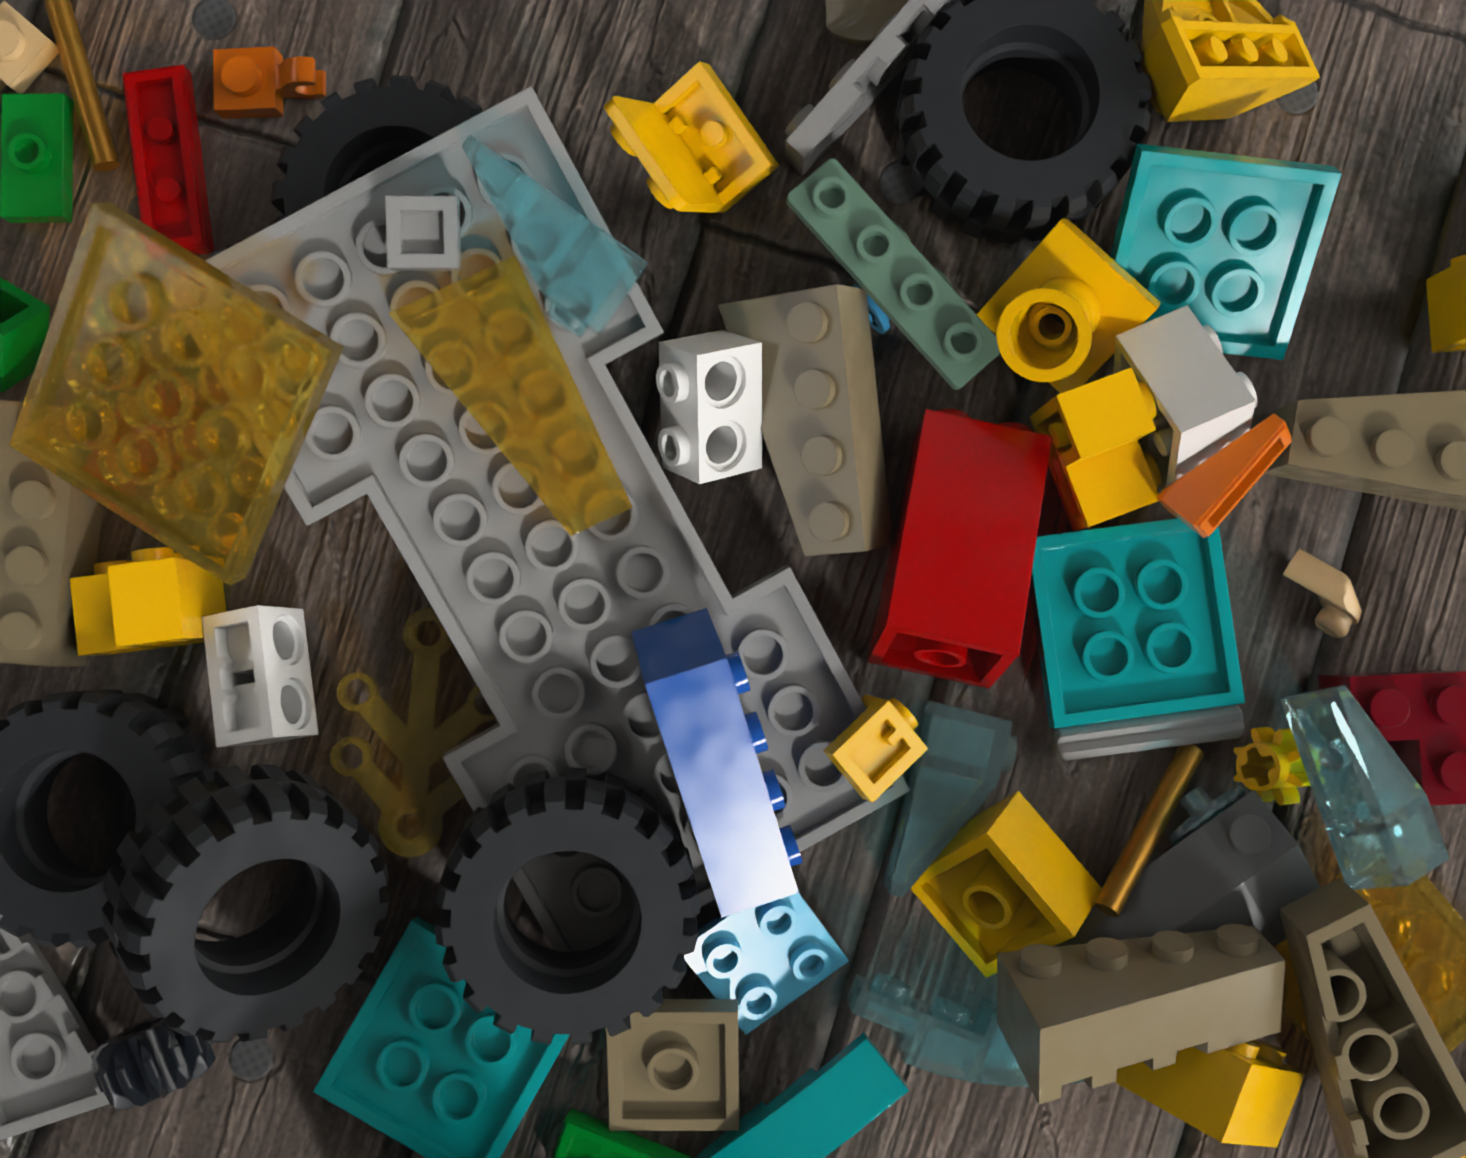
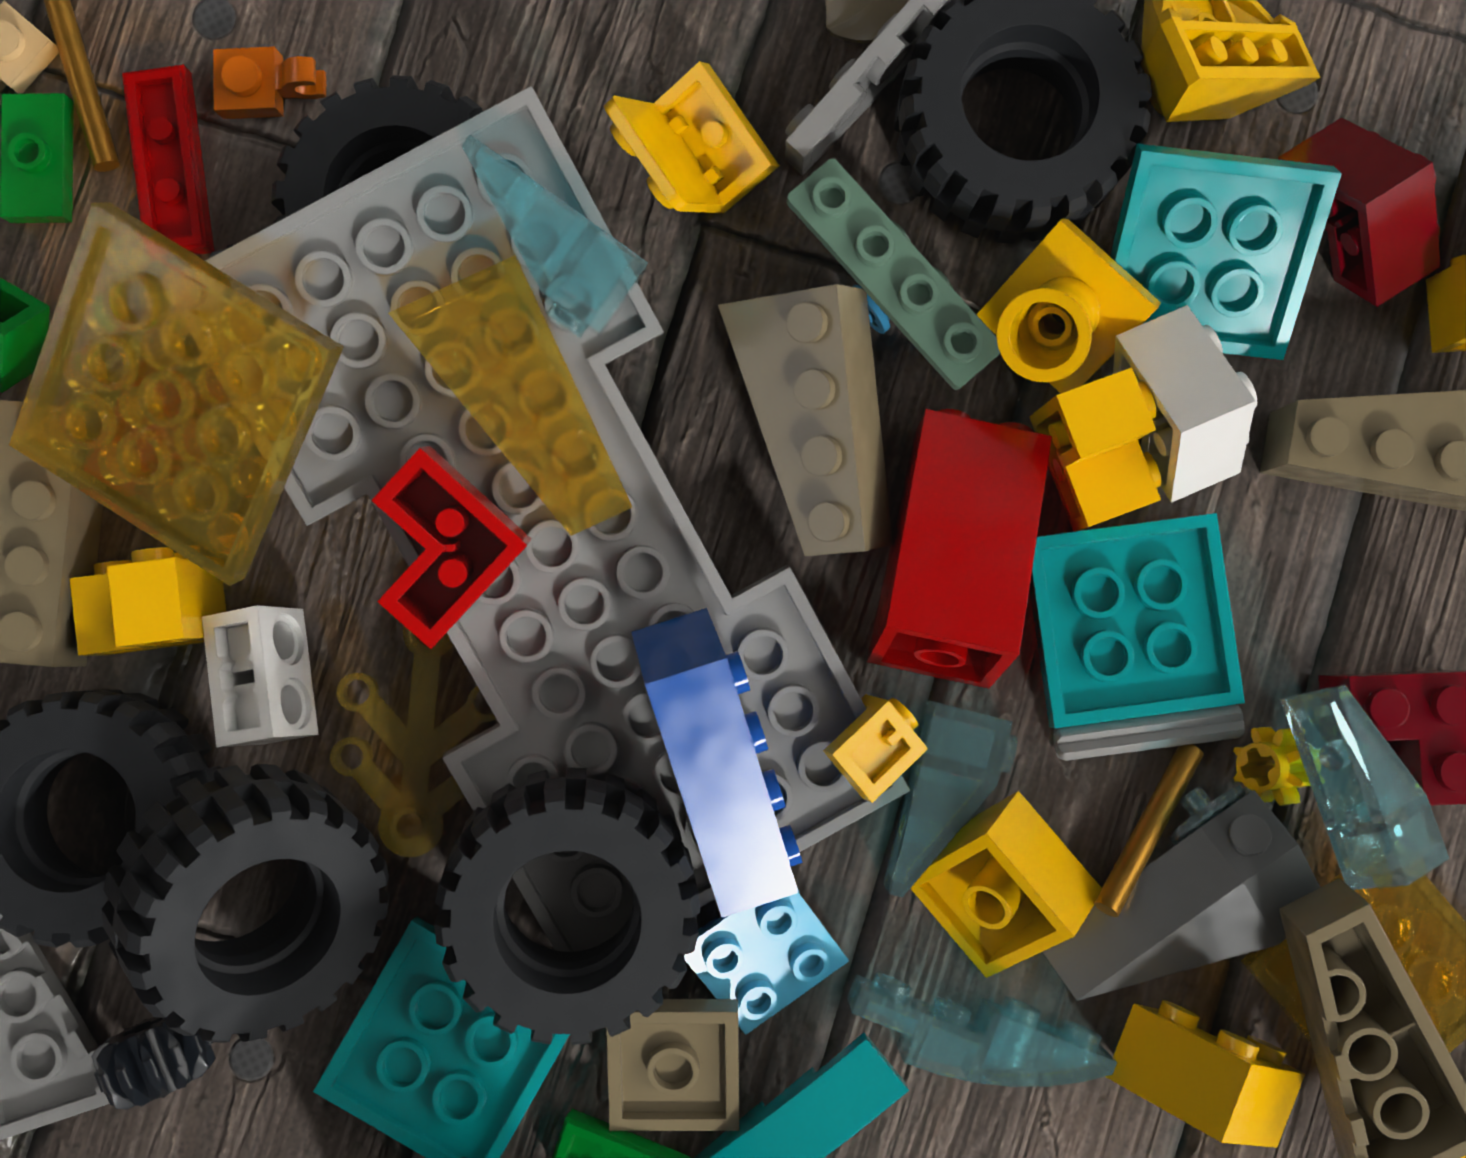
light grey plate [385,196,461,271] -> none
white brick [656,330,762,484] -> none
dark tan wedge [997,924,1285,1105] -> none
orange slope [1156,413,1292,538] -> none
tan arm [1283,549,1362,638] -> none
none -> red brick [371,446,532,649]
none -> dark red brick [1278,117,1440,307]

